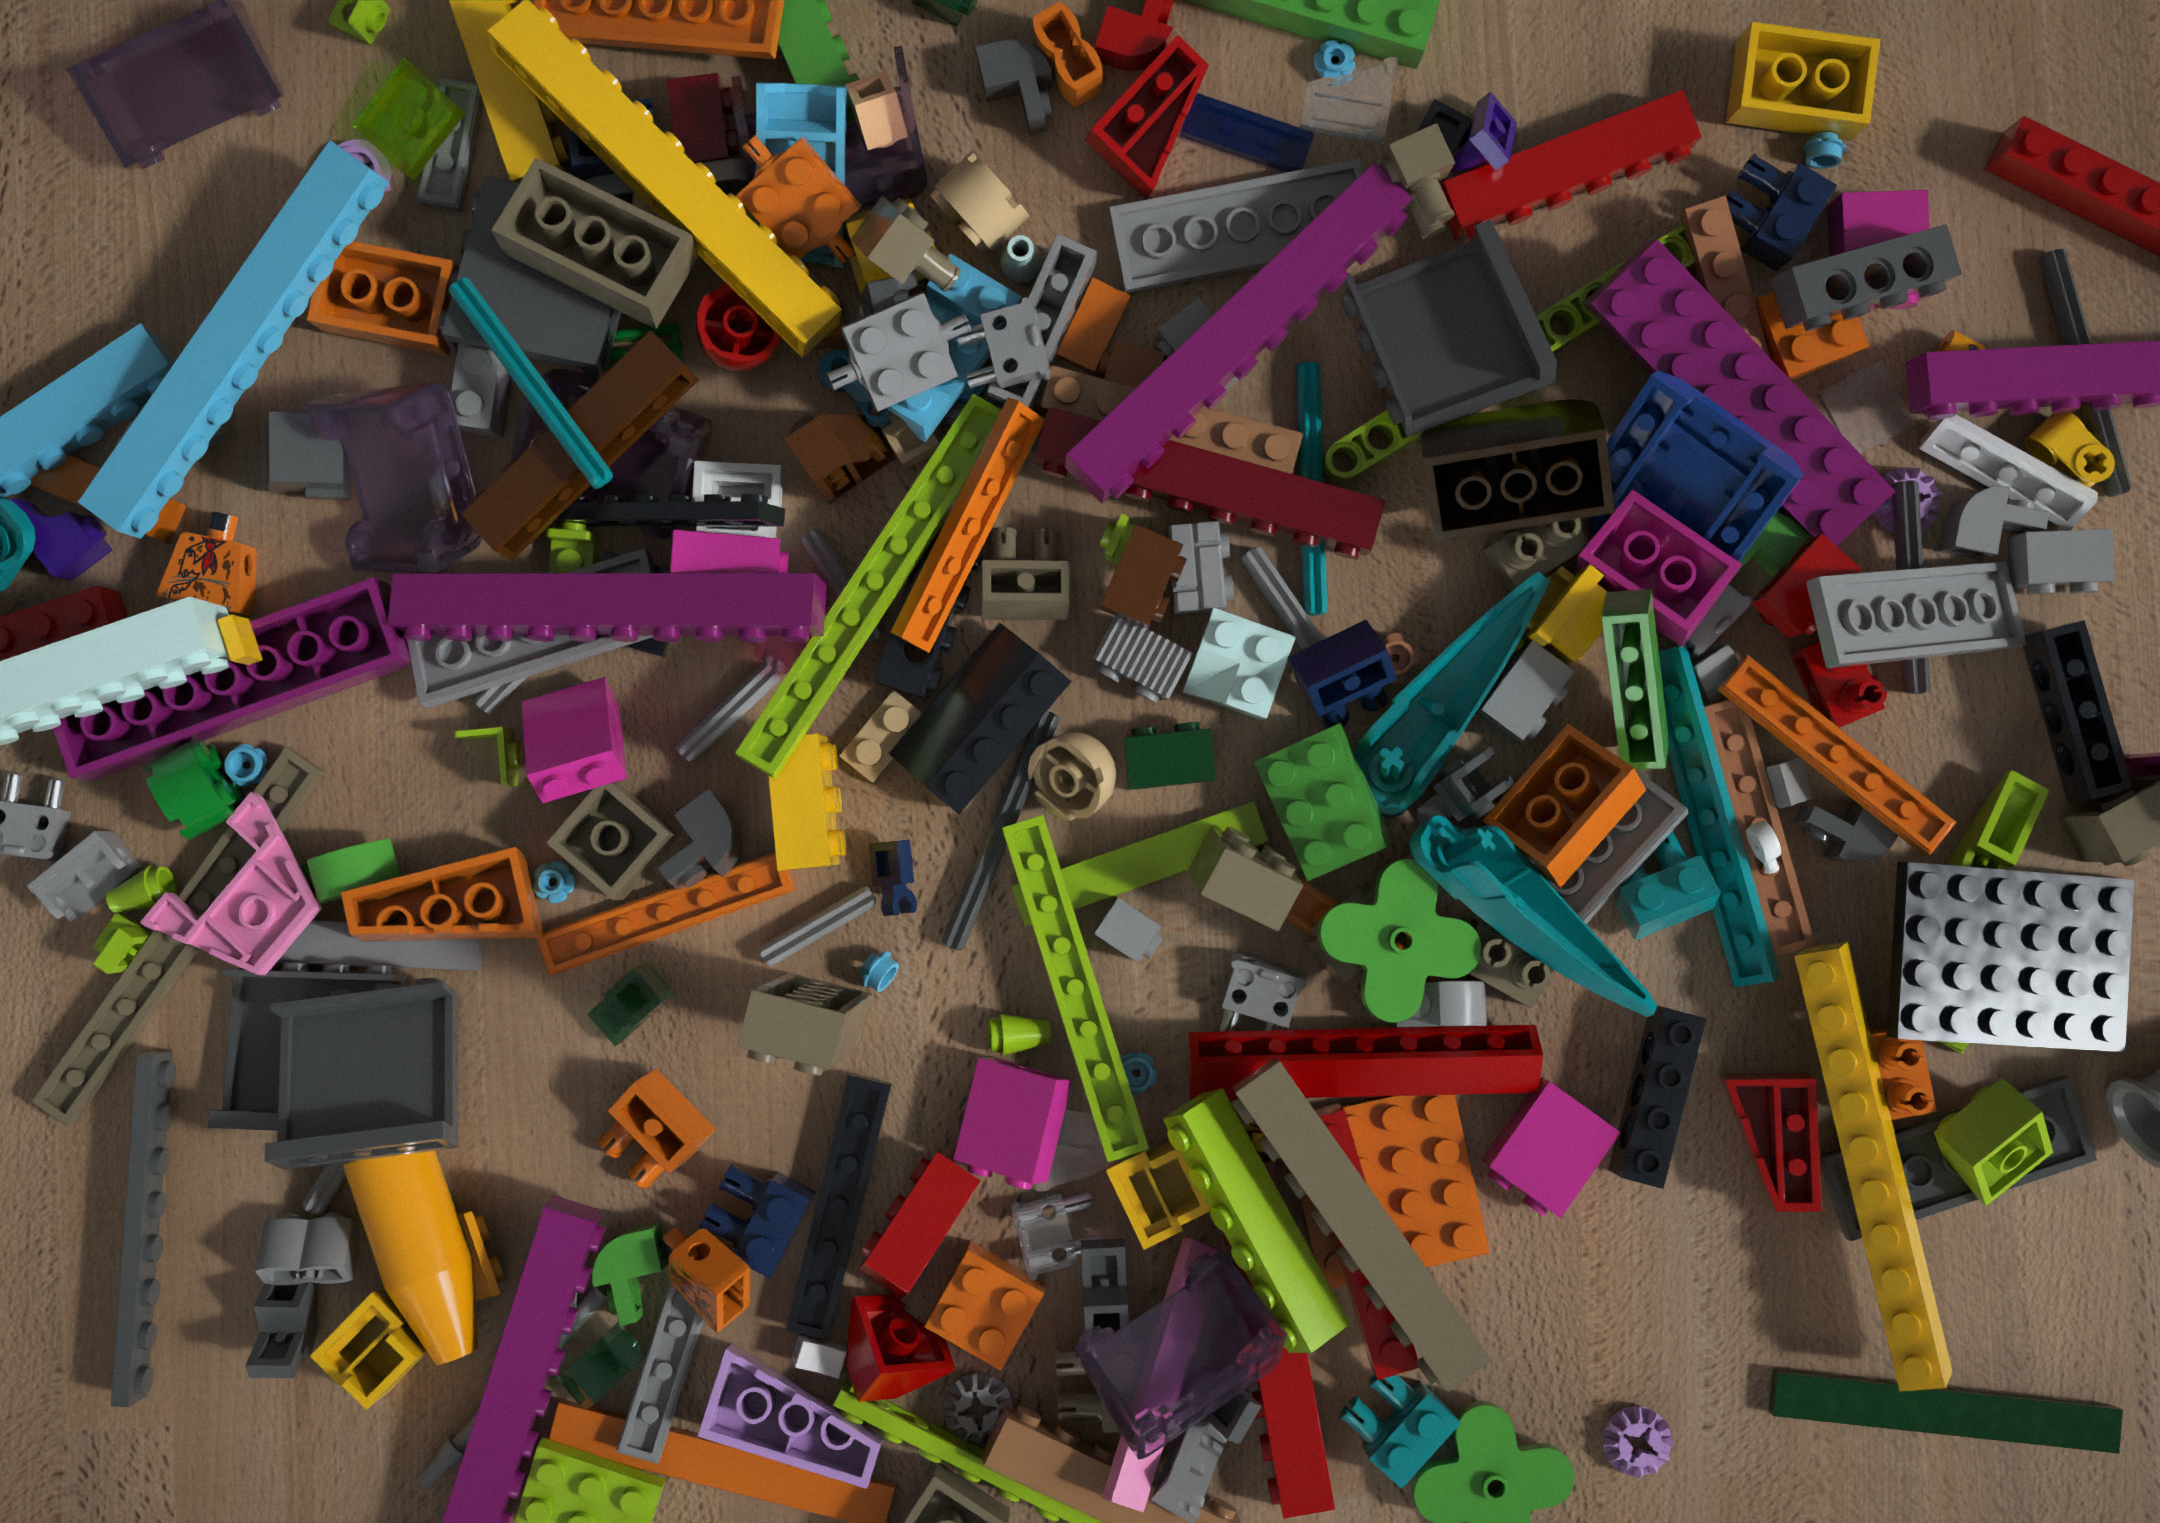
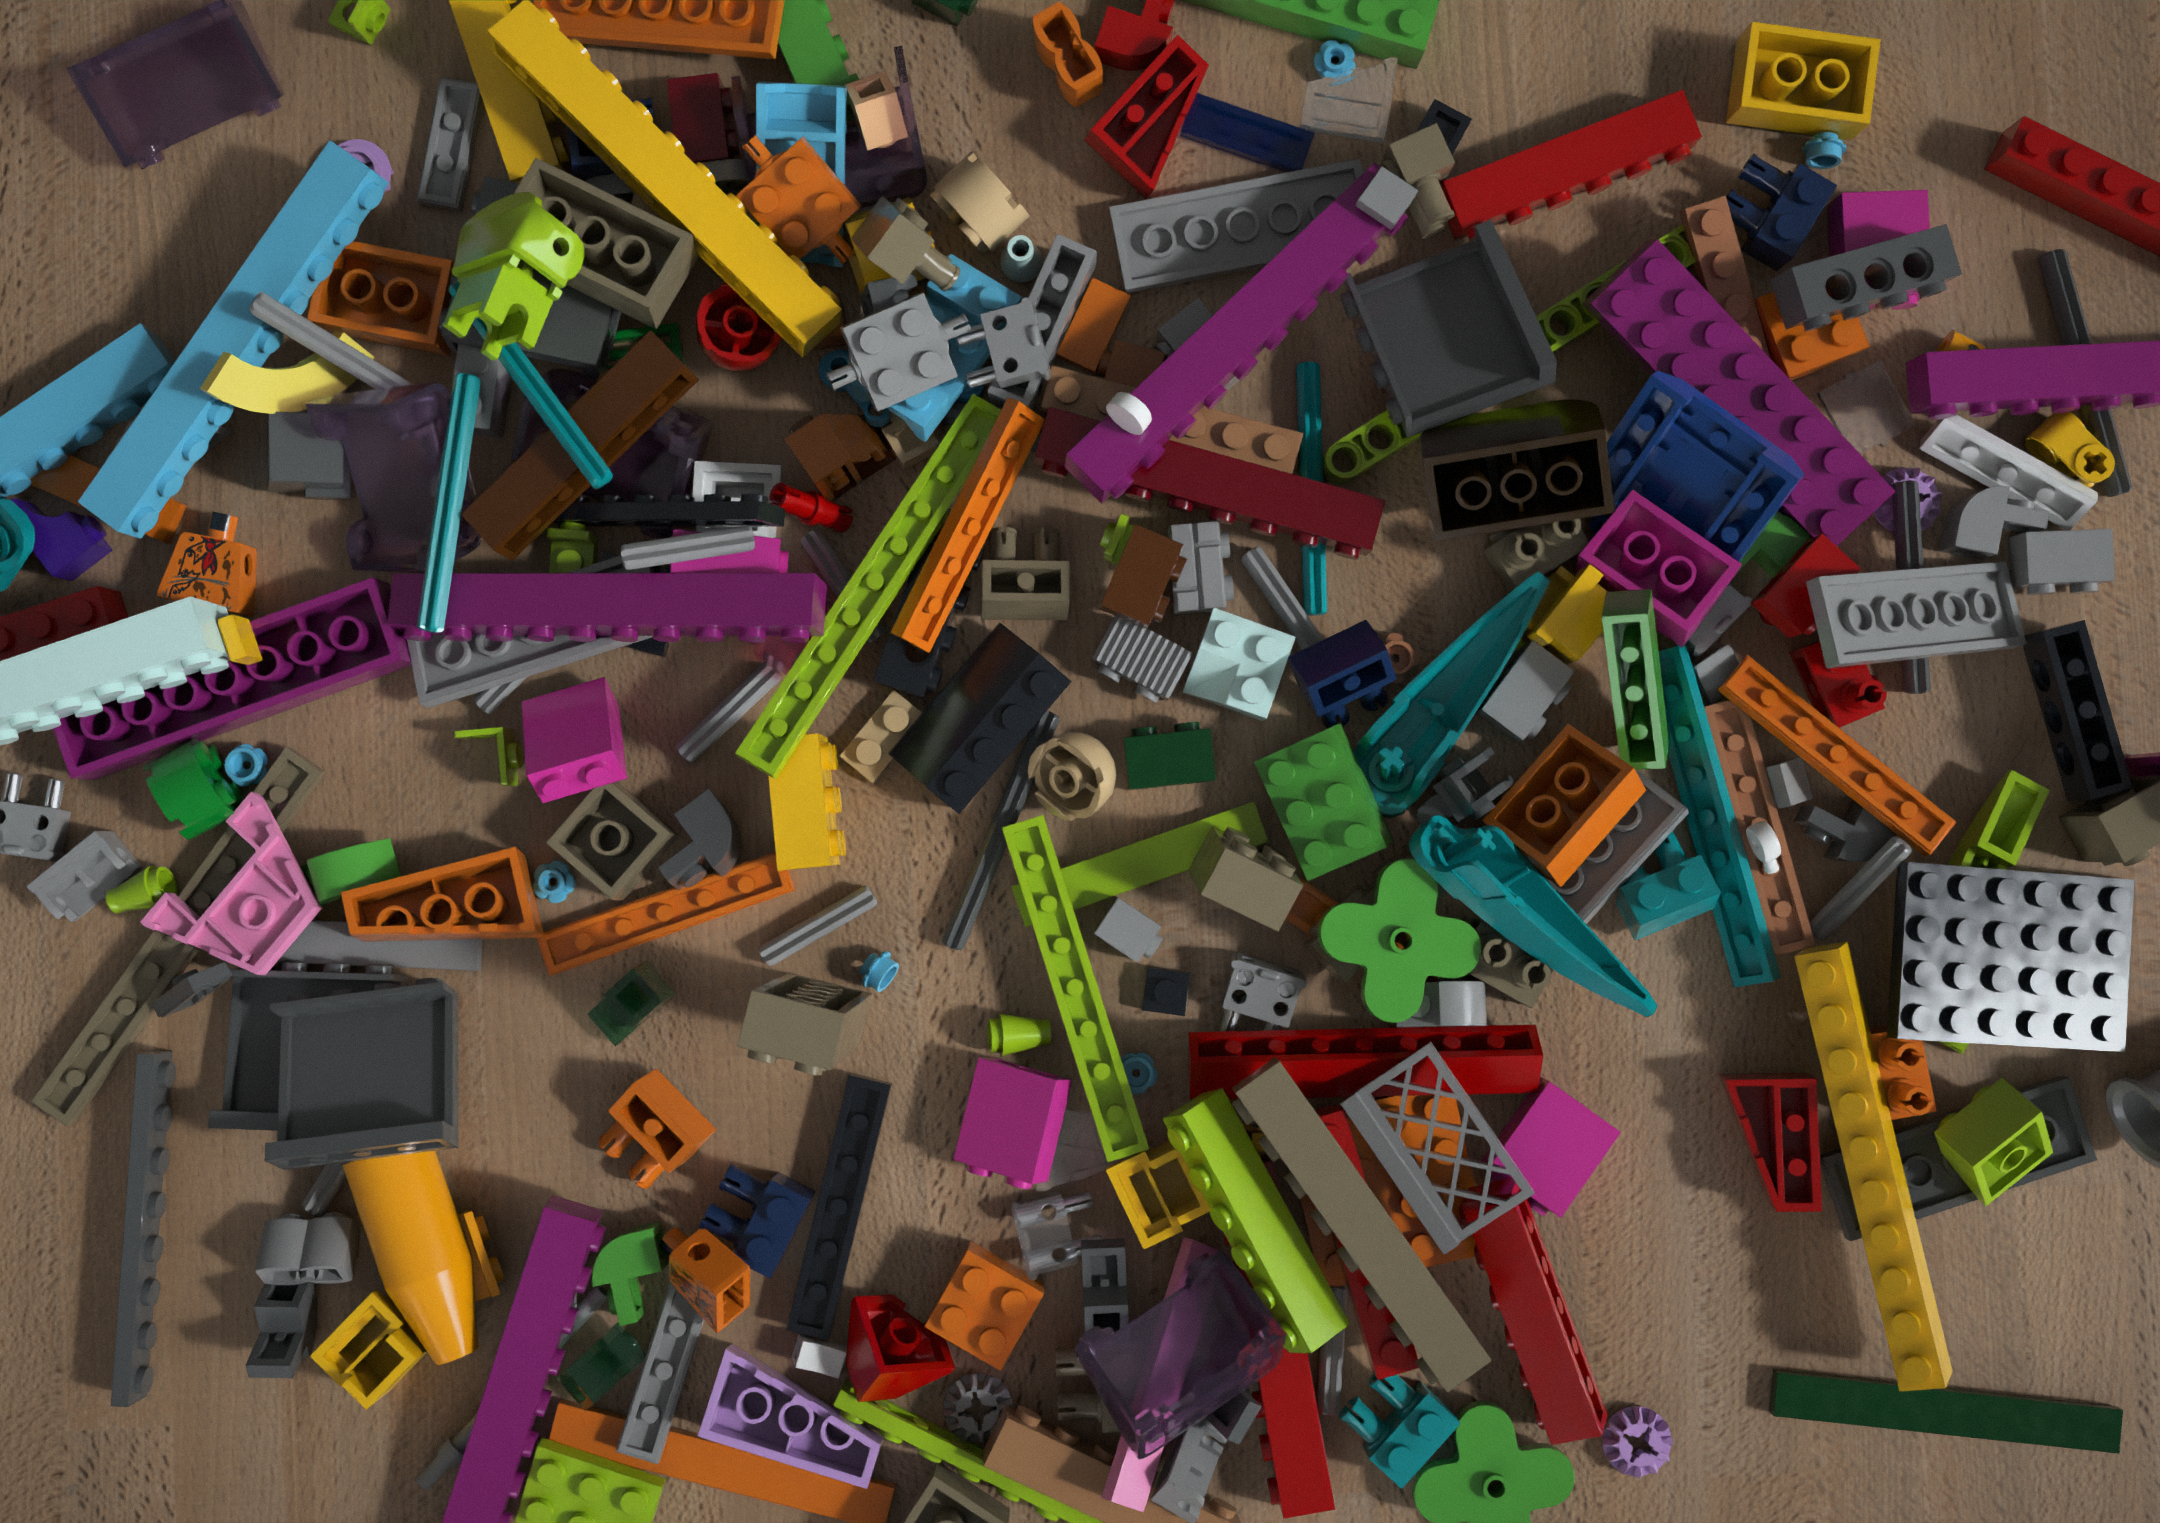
lime bracket [93,913,152,974] -> none
clear neon green plate [352,58,466,180] -> none
red wedge [857,1152,981,1299] -> none
dark blue plate [869,839,917,916] -> none
dark grey brick [975,40,1052,135] -> none
dark purple tile [1450,92,1517,172] -> none
black brick [1608,1005,1706,1189] -> none
none -> dark grey plate [152,962,232,1018]
none -> light yellow tile [200,330,374,414]
none -> light grey axle [249,292,449,428]
none -> teal axle [417,373,481,633]
none -> lime piece [442,192,585,361]
none -> light grey axle [620,526,755,570]
none -> red pin [769,482,853,533]
none -> white tile [1106,392,1152,435]
none -> black plate [1142,967,1191,1016]
none -> light grey axle [1316,1286,1347,1416]
none -> light grey fence [1341,1042,1535,1255]
none -> light grey tile [1356,166,1418,230]
none -> red brick [1459,1177,1608,1445]
none -> light grey axle [1809,836,1912,940]

